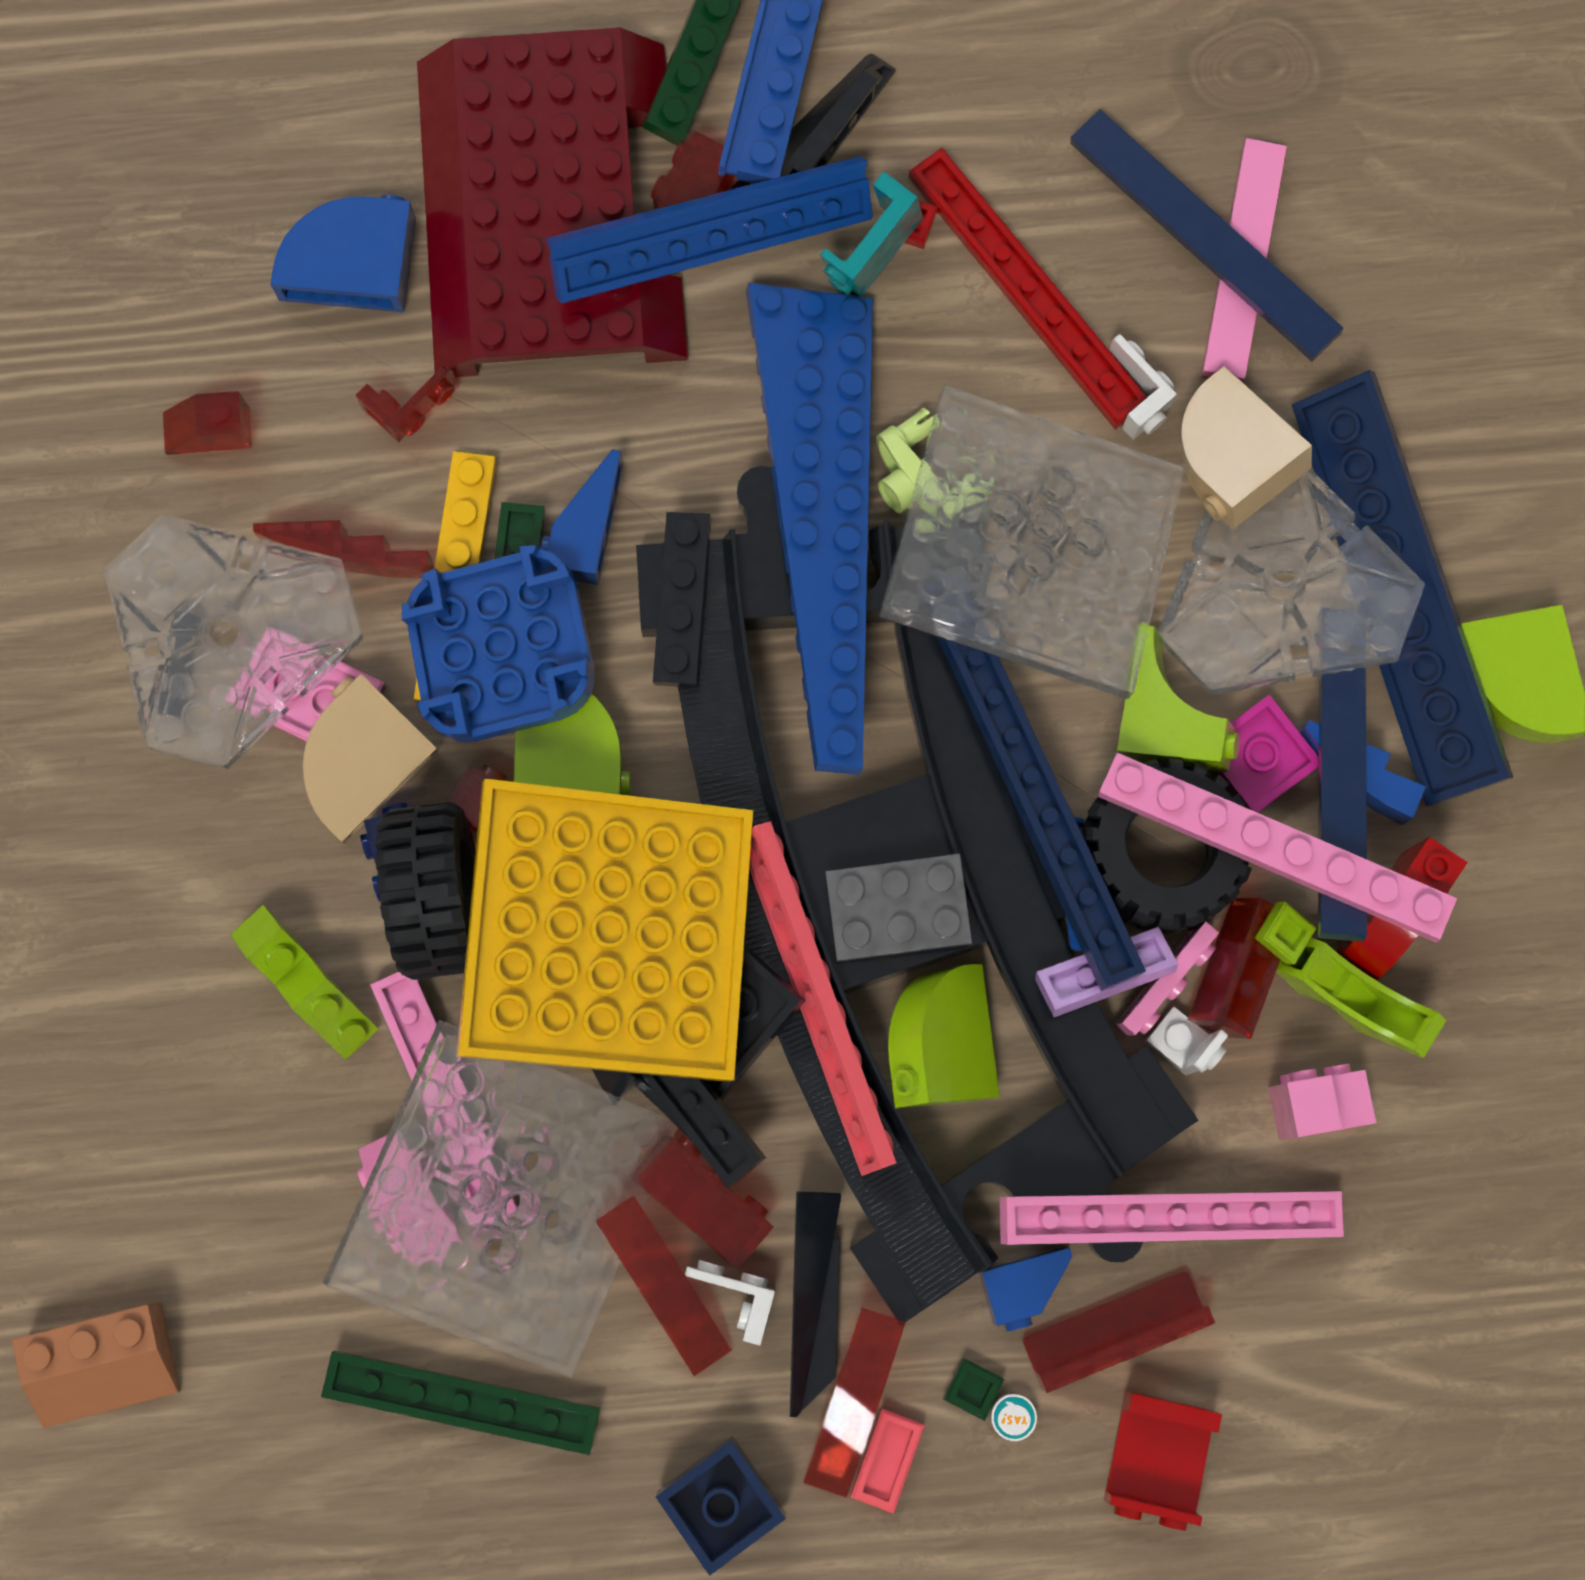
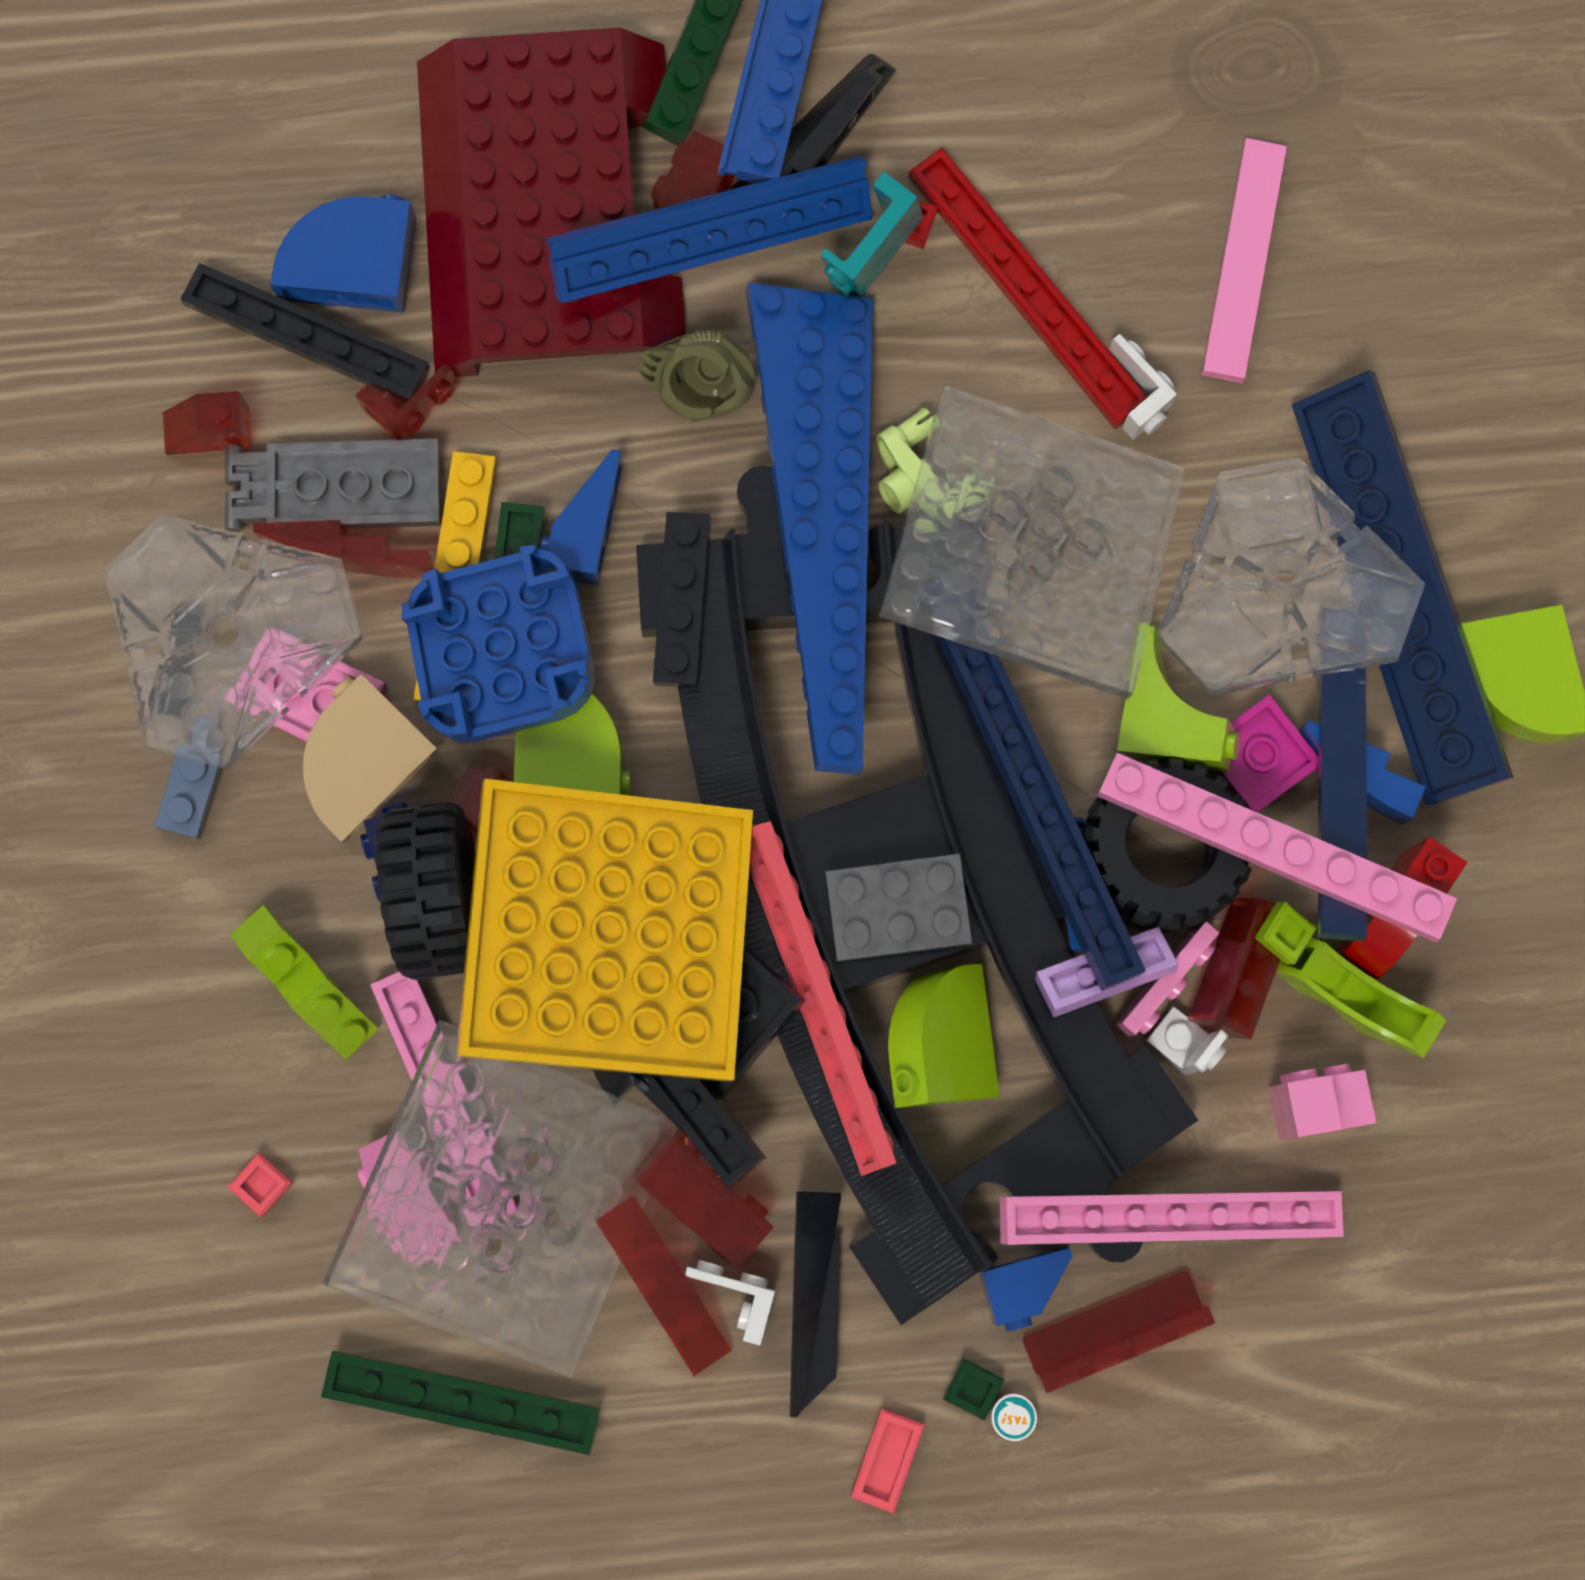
nougat slope [12,1302,180,1428] -> none
dark blue brick [655,1436,786,1576] -> none
clear red slope [803,1307,906,1498] -> none
dark blue tile [1070,109,1344,362] -> none
red panel [1104,1390,1222,1531] -> none
tan brick [1181,366,1312,529] -> none
none -> sand blue plate [154,715,225,840]
none -> black plate [180,263,430,404]
none -> flat silver hinge [225,439,441,532]
none -> coral tile [227,1153,294,1217]
none -> olive helmet [638,329,755,422]

